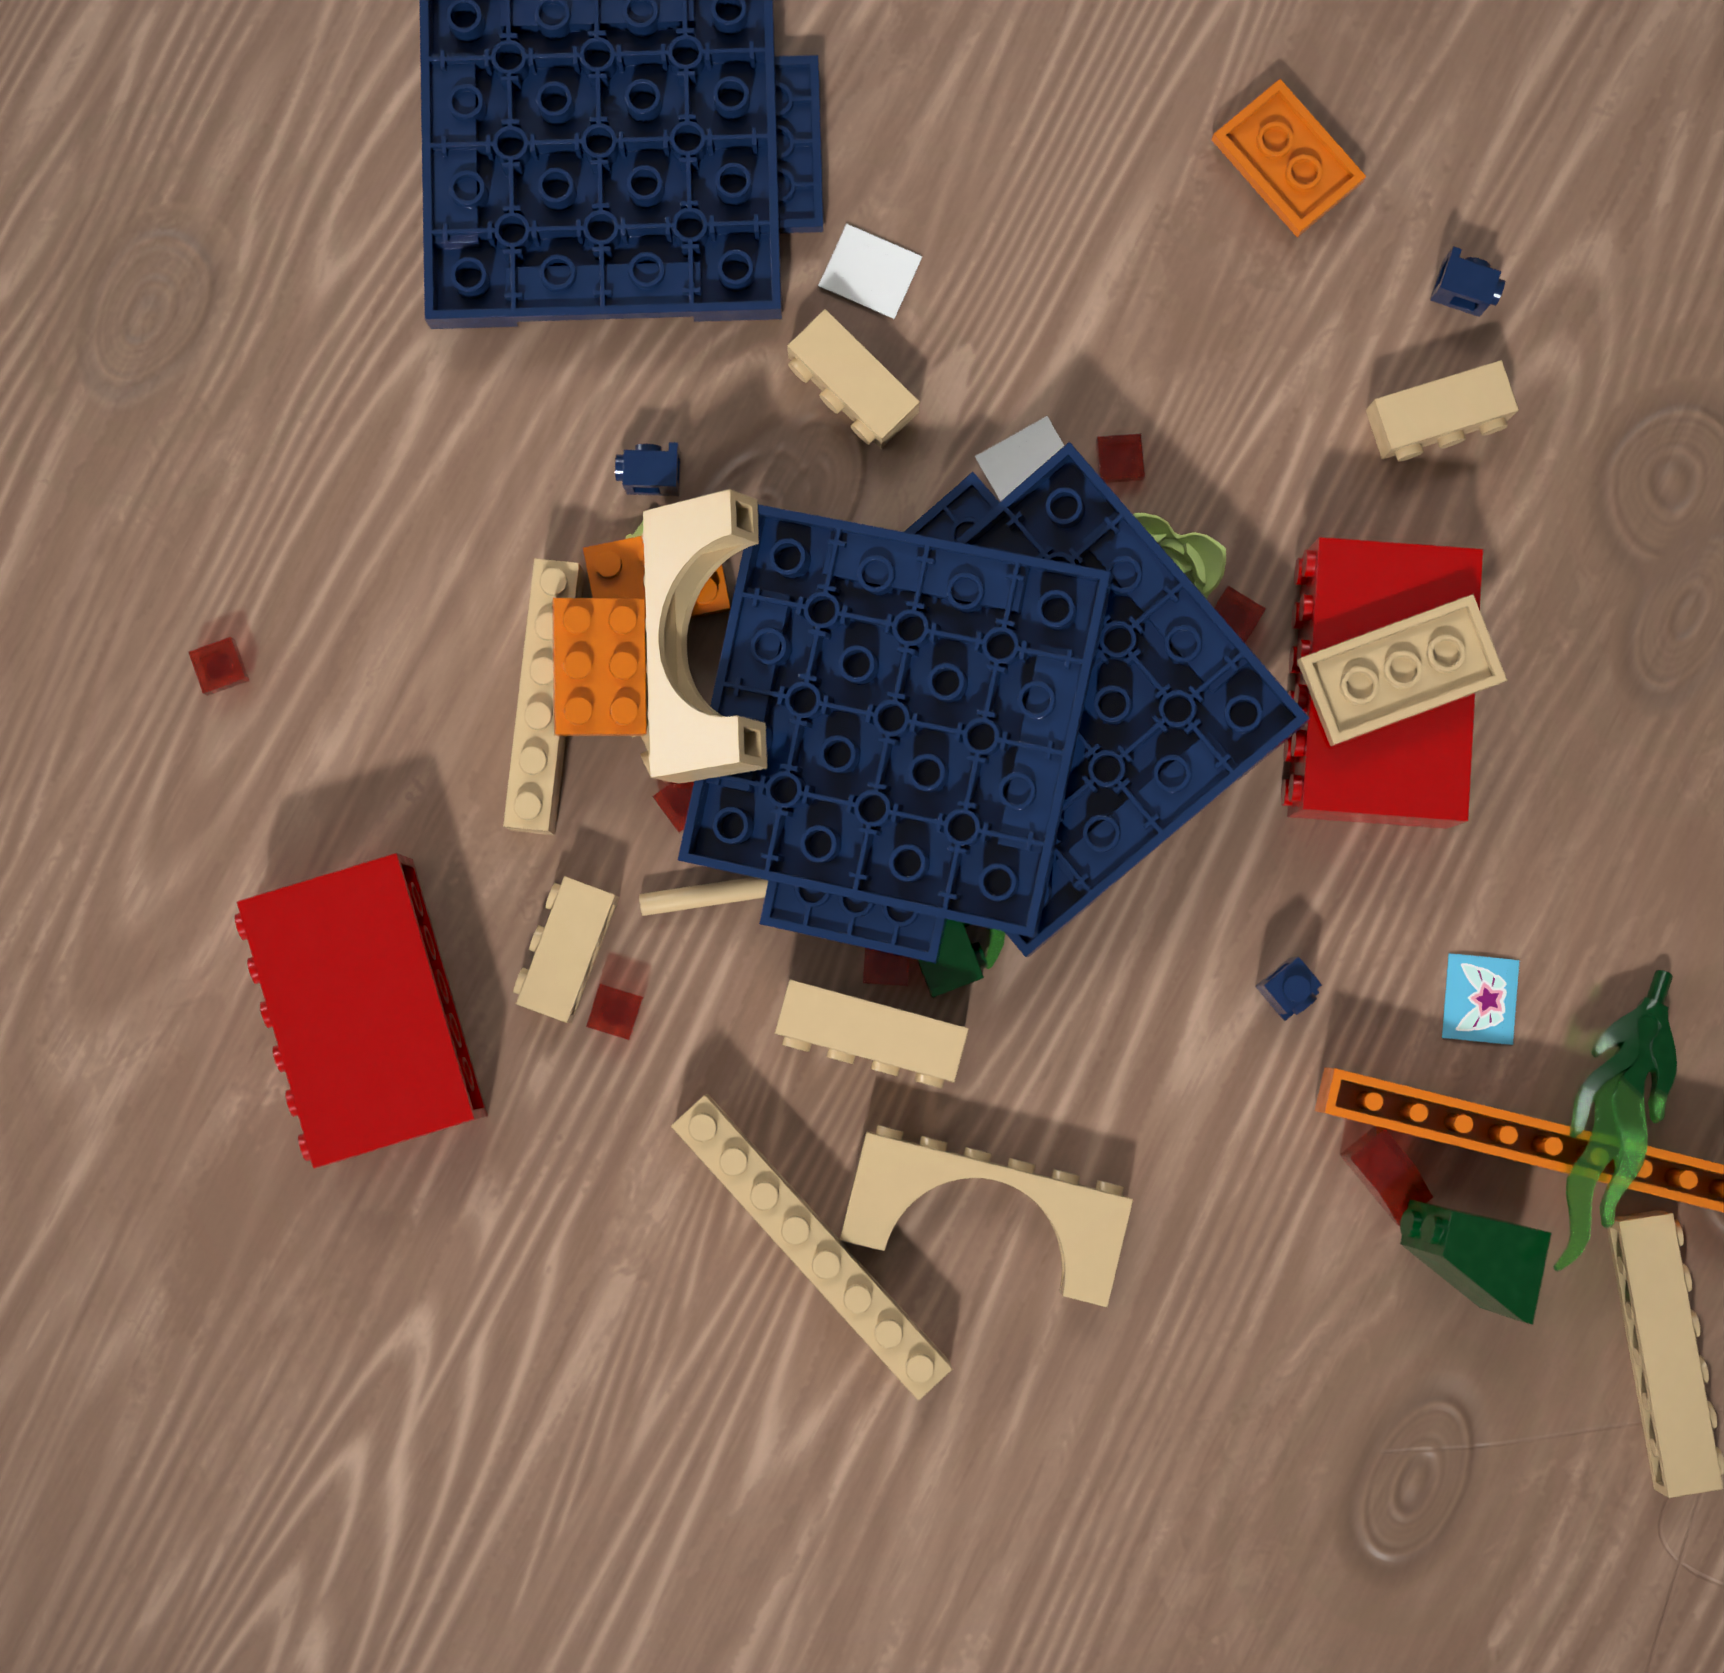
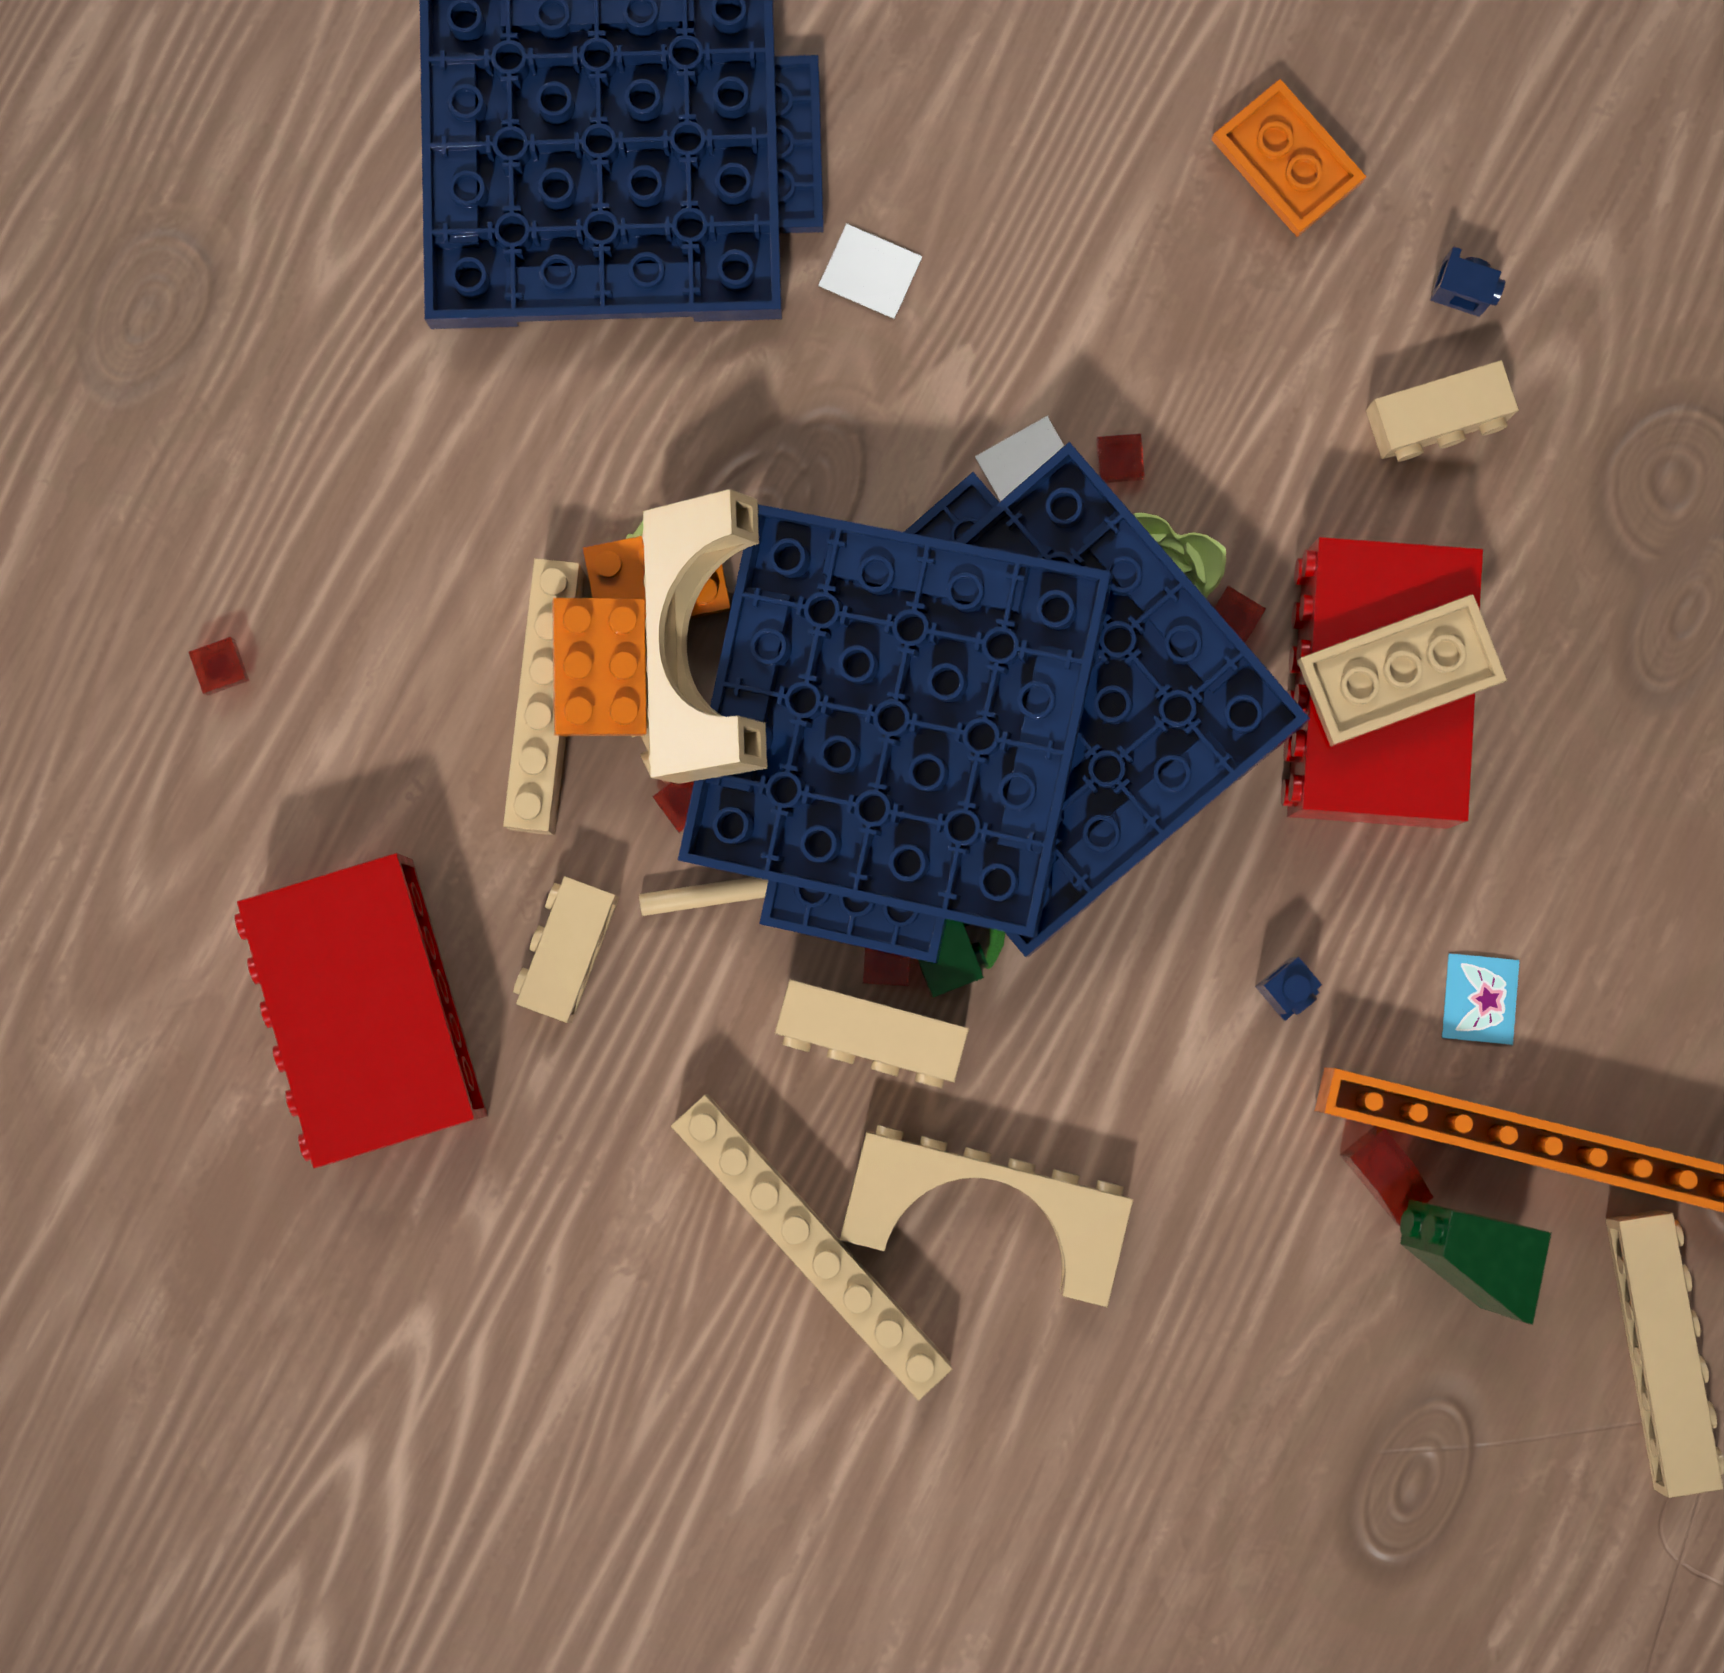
clear red plate [586,984,644,1040] -> none
dark blue brick [615,442,681,496] -> none
tan brick [787,309,920,449] -> none
clear neon green piece [1553,970,1677,1271] -> none

